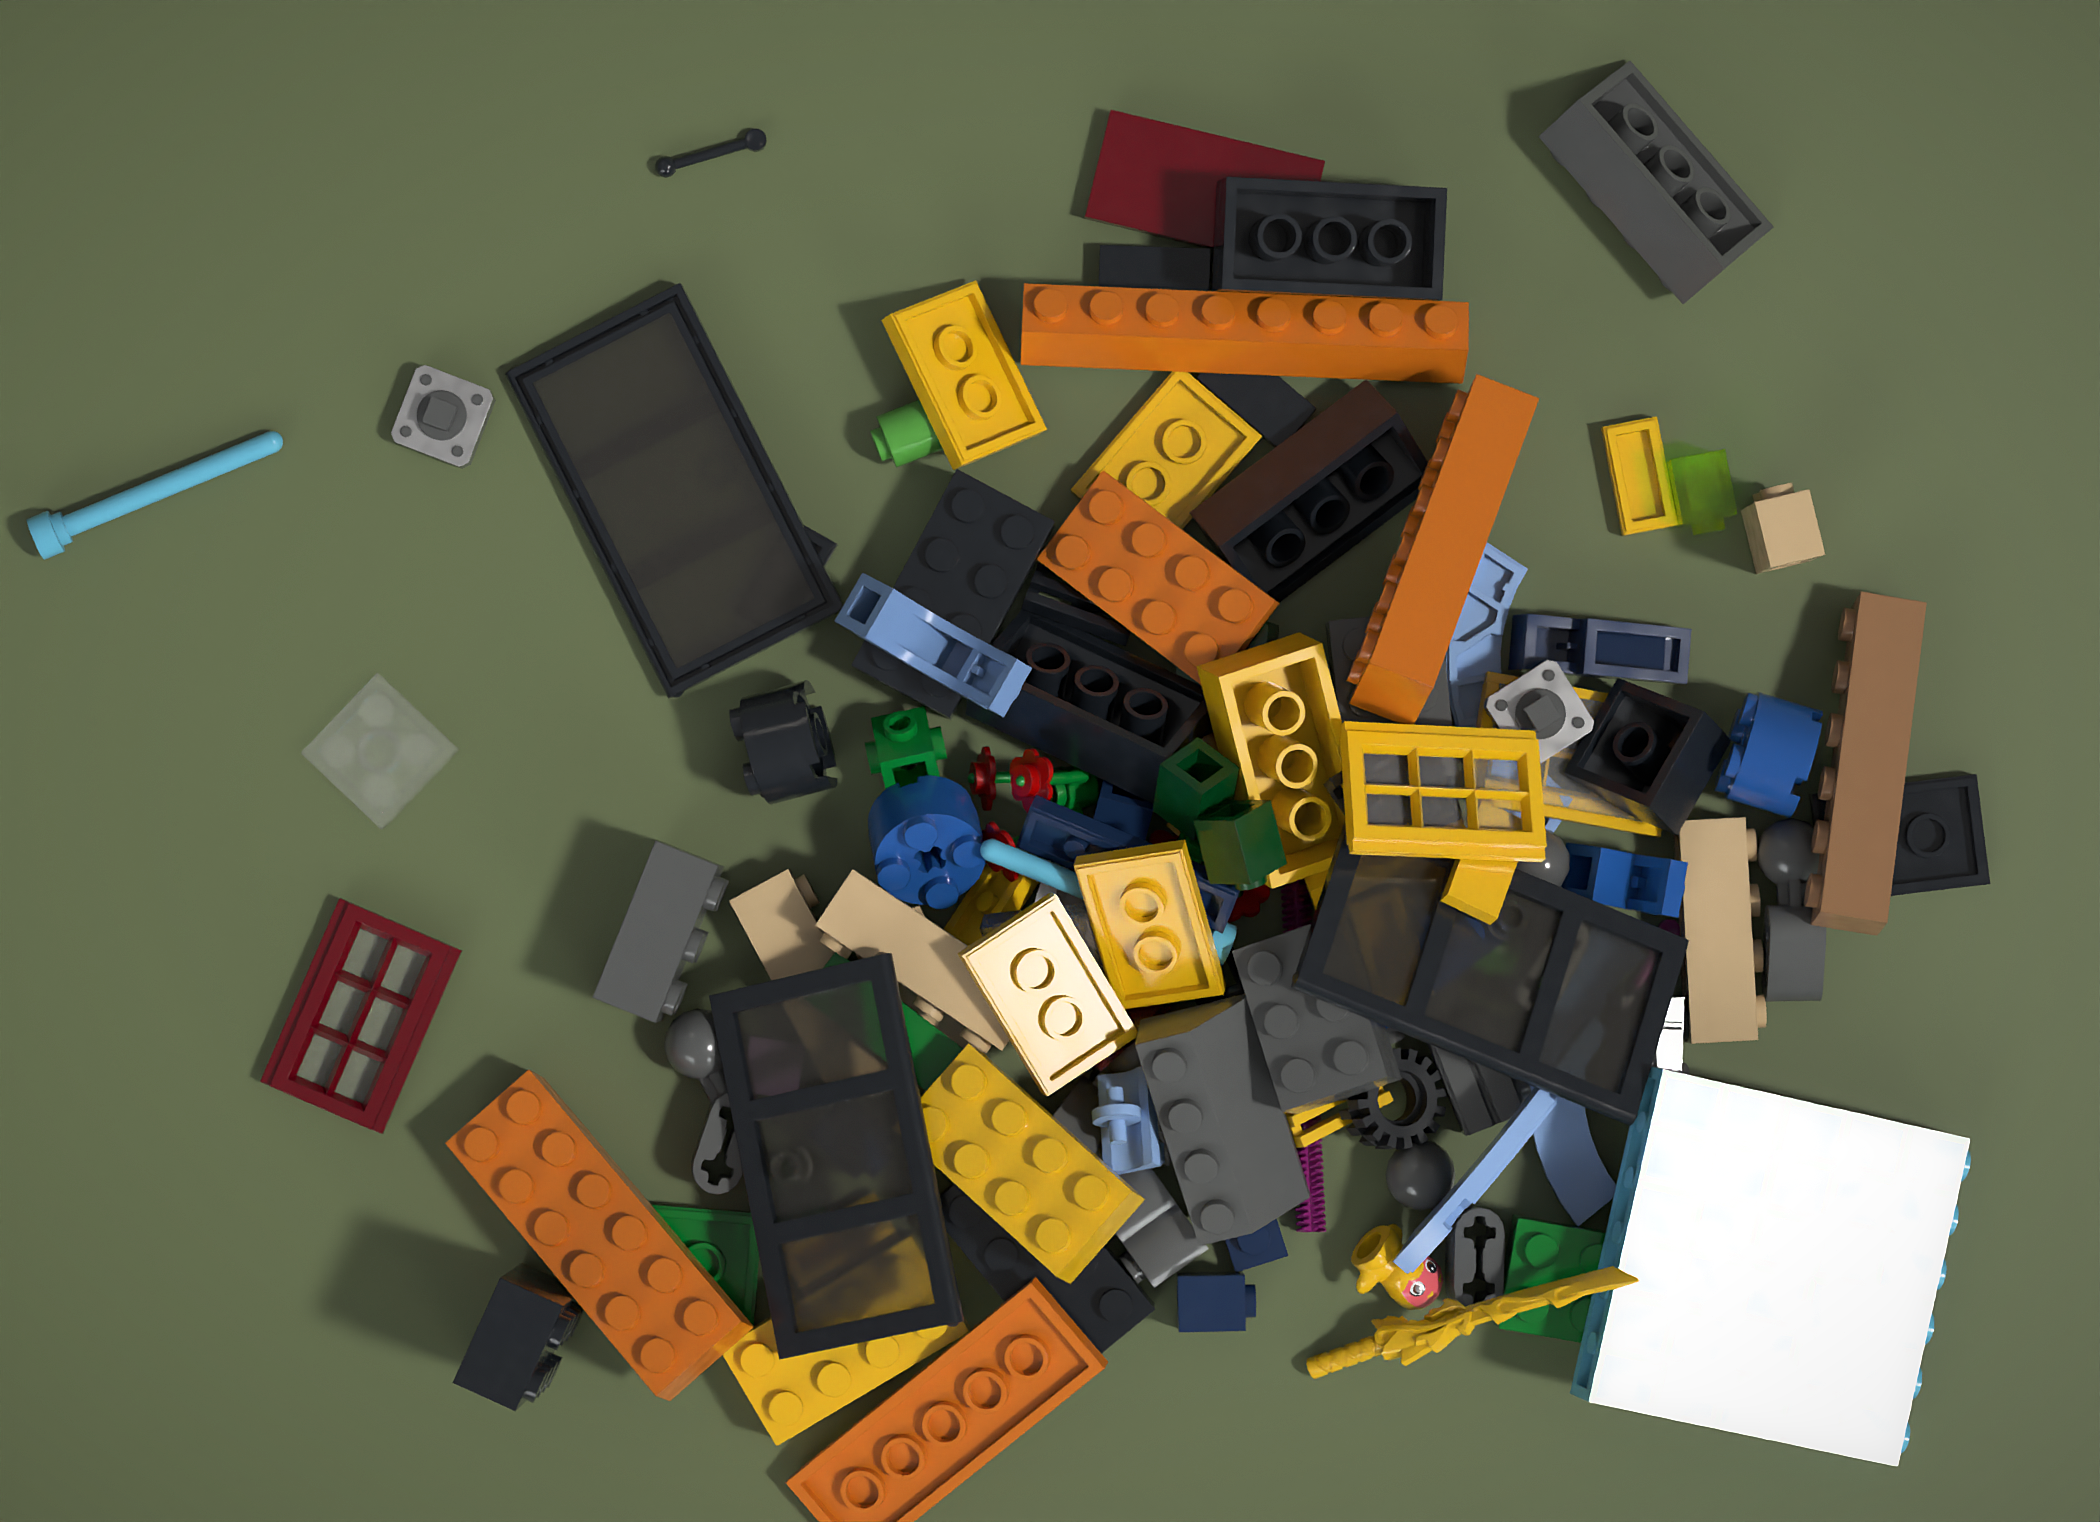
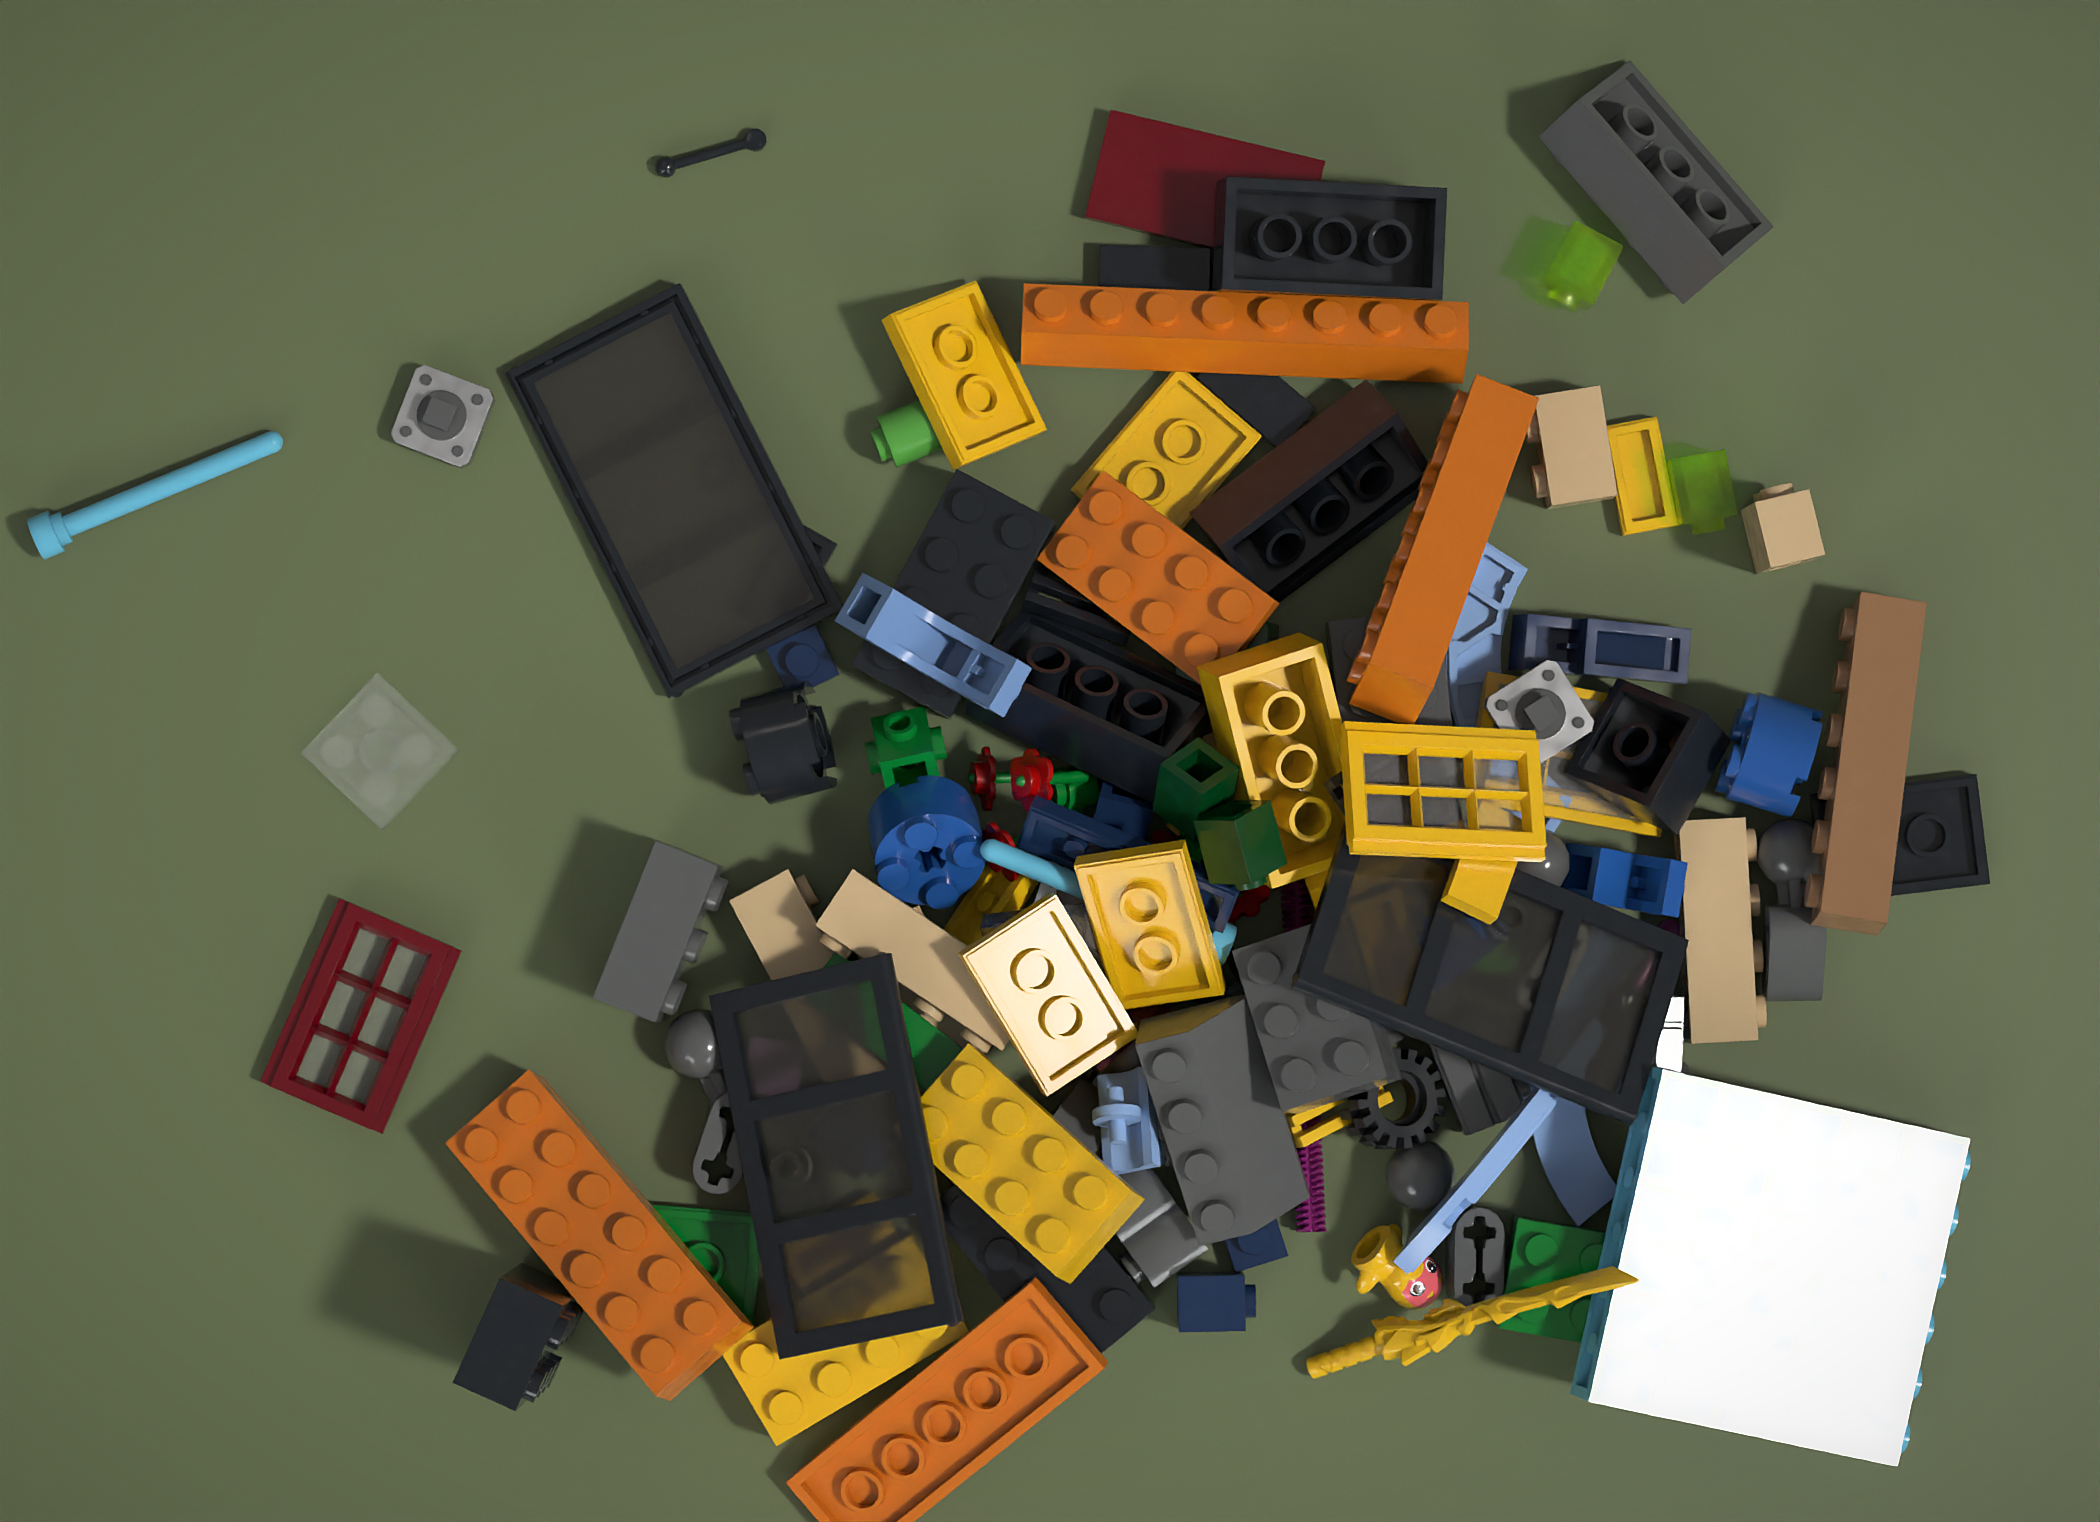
none -> dark blue plate [766,625,840,688]
none -> tan brick [1525,385,1618,509]
none -> clear neon green brick [1539,220,1624,313]

